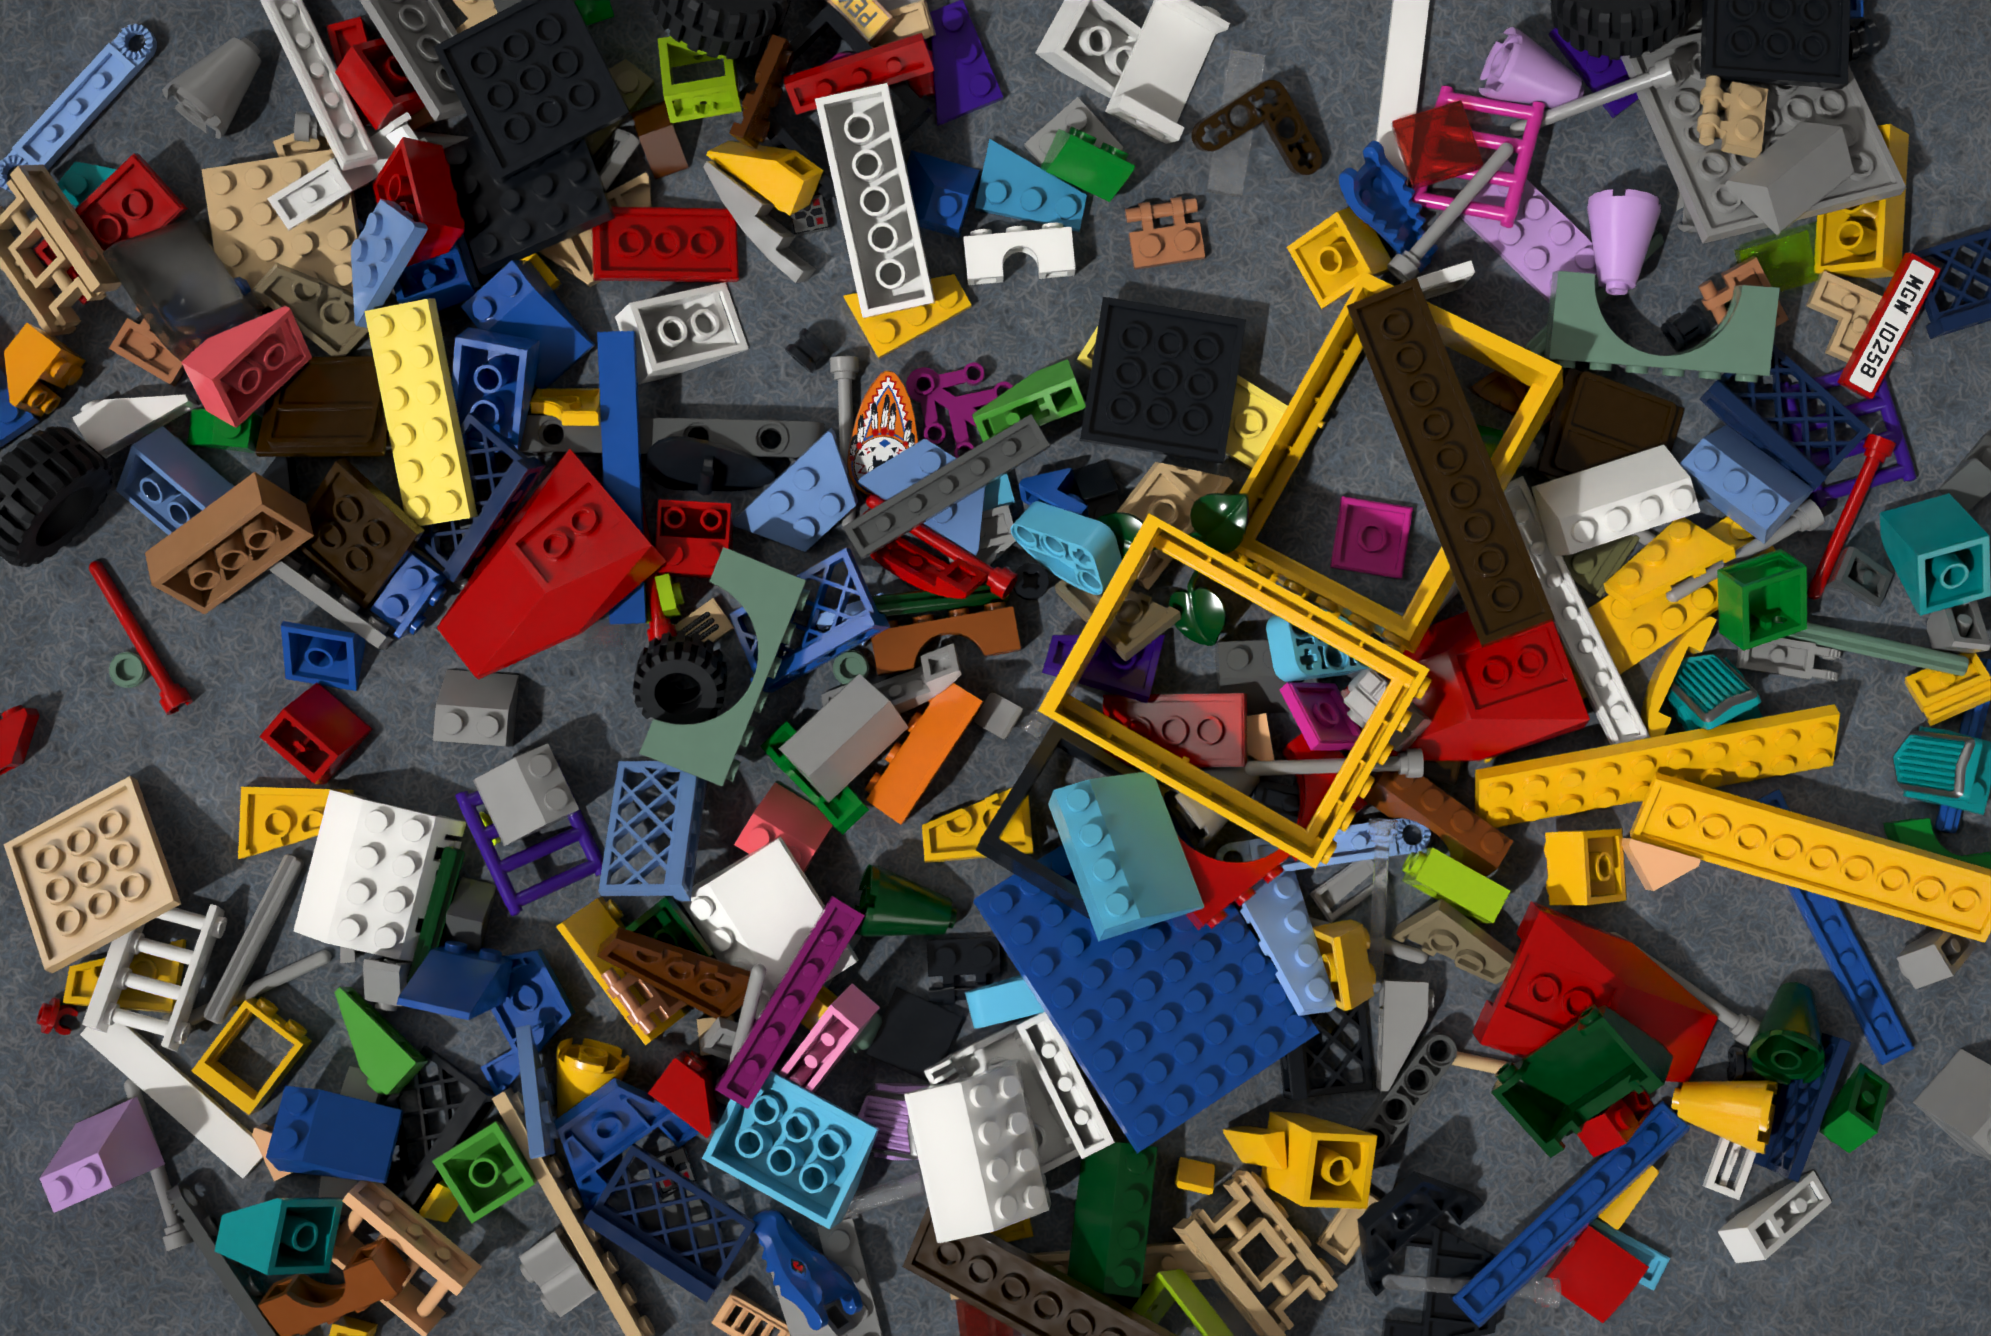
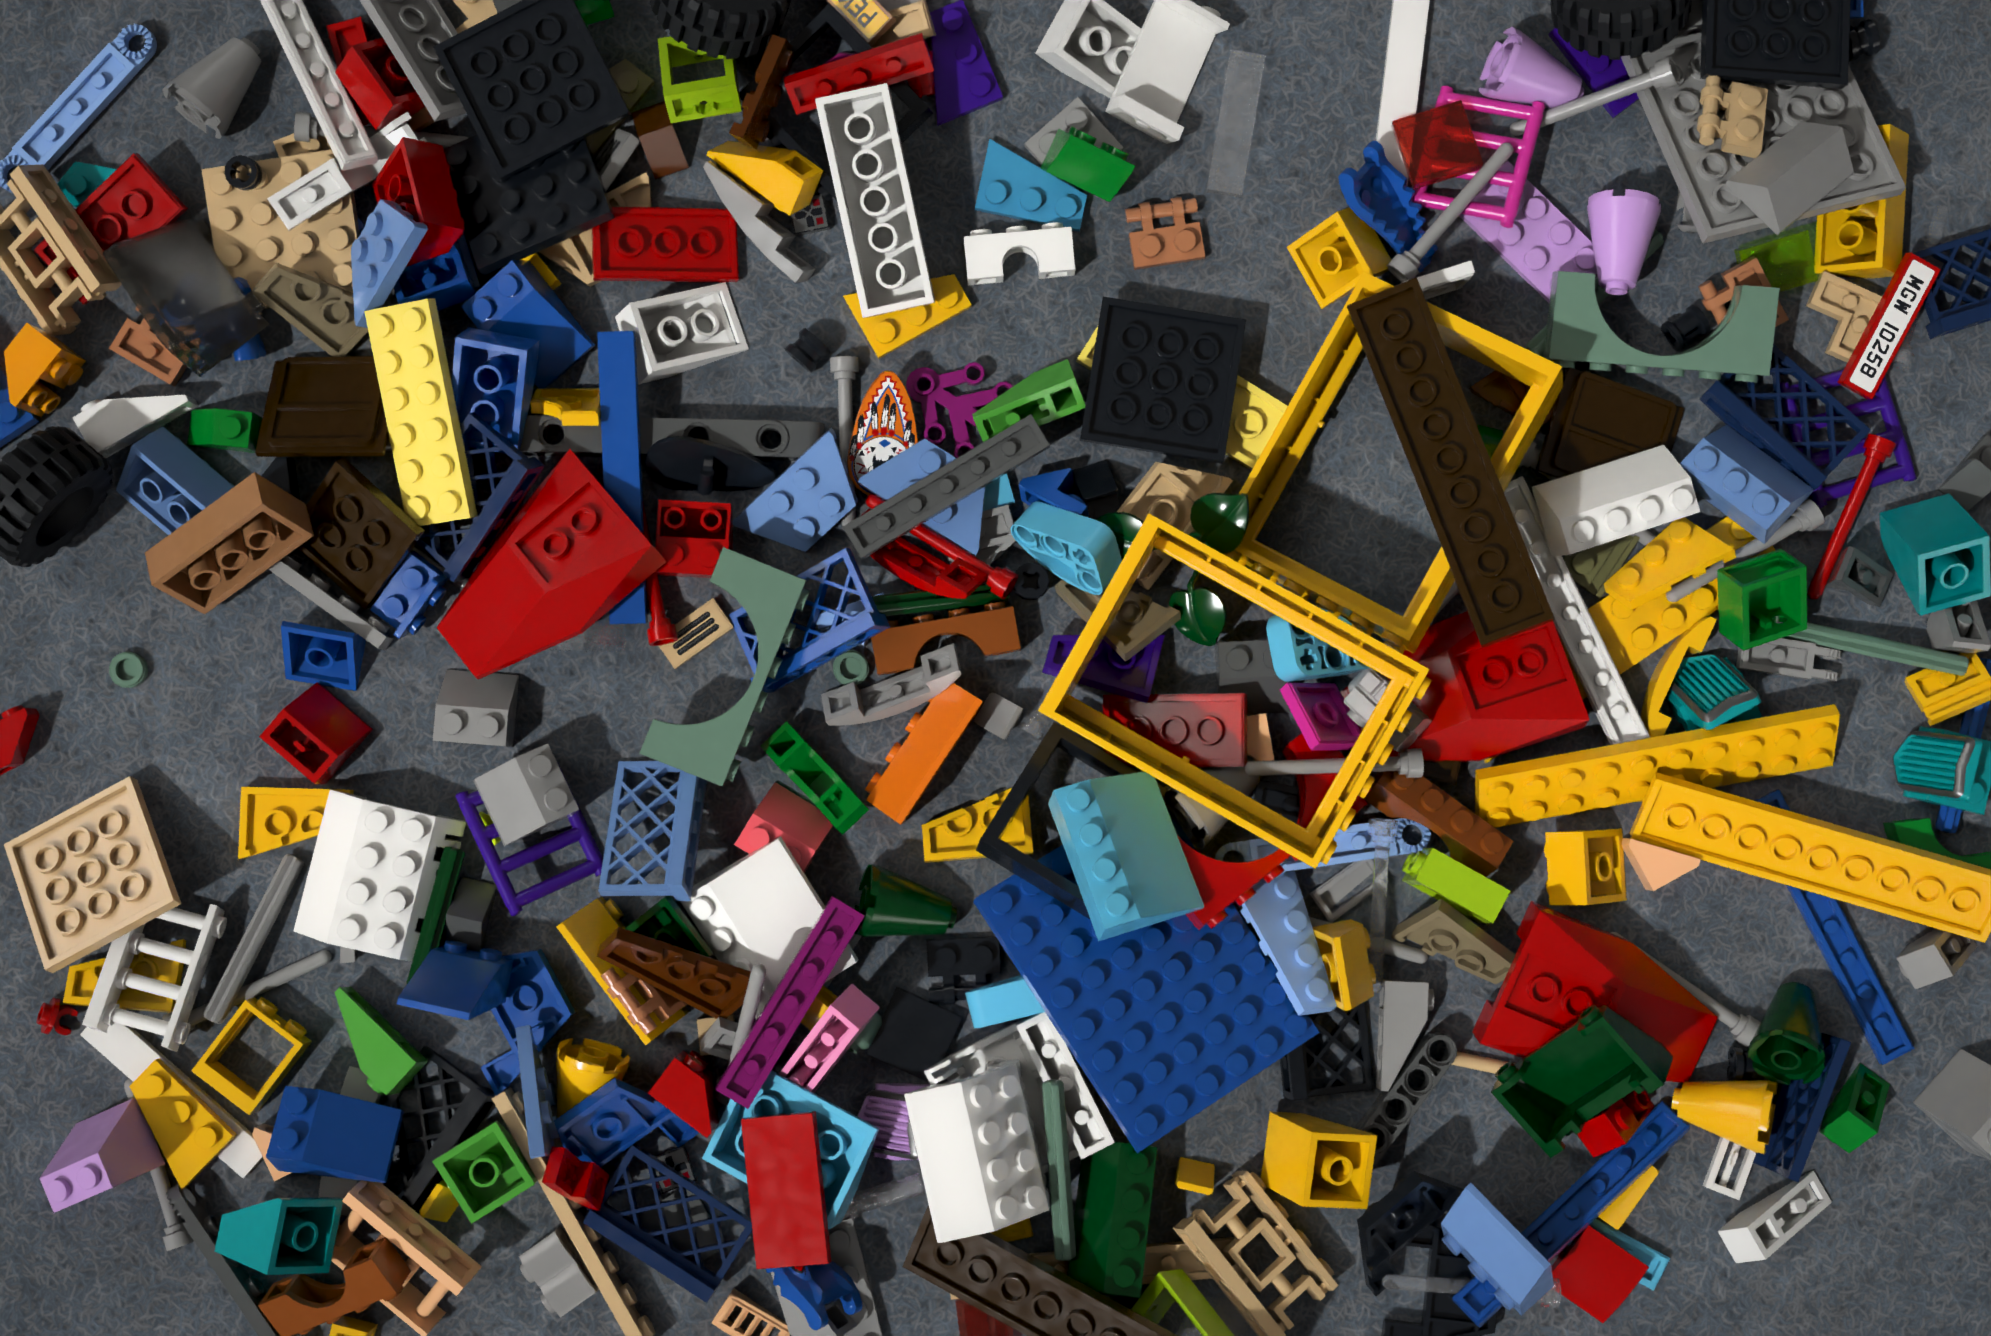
red piece [89,560,193,715] -> none
coral slope [181,306,312,428] -> none
light grey slope [363,955,412,1011] -> none
black tyre [633,631,727,724] -> none
lime bracket [647,573,685,624] -> none
light grey slope [778,674,909,802] -> none
blue slope [906,150,980,238] -> none
dark brown beam [1191,80,1322,175] -> none
yellow slope [1223,1126,1288,1169] -> none
tan tile [1315,1192,1380,1266] -> none
dark pink tile [1330,496,1413,579] -> none
none -> yellow wing [129,1058,238,1190]
none -> black bush [224,155,262,191]
none -> red slope [542,1146,609,1211]
none -> red tile [741,1111,832,1269]
none -> sand green axle [1042,1079,1076,1261]
none -> medium blue slope [1441,1183,1554,1316]

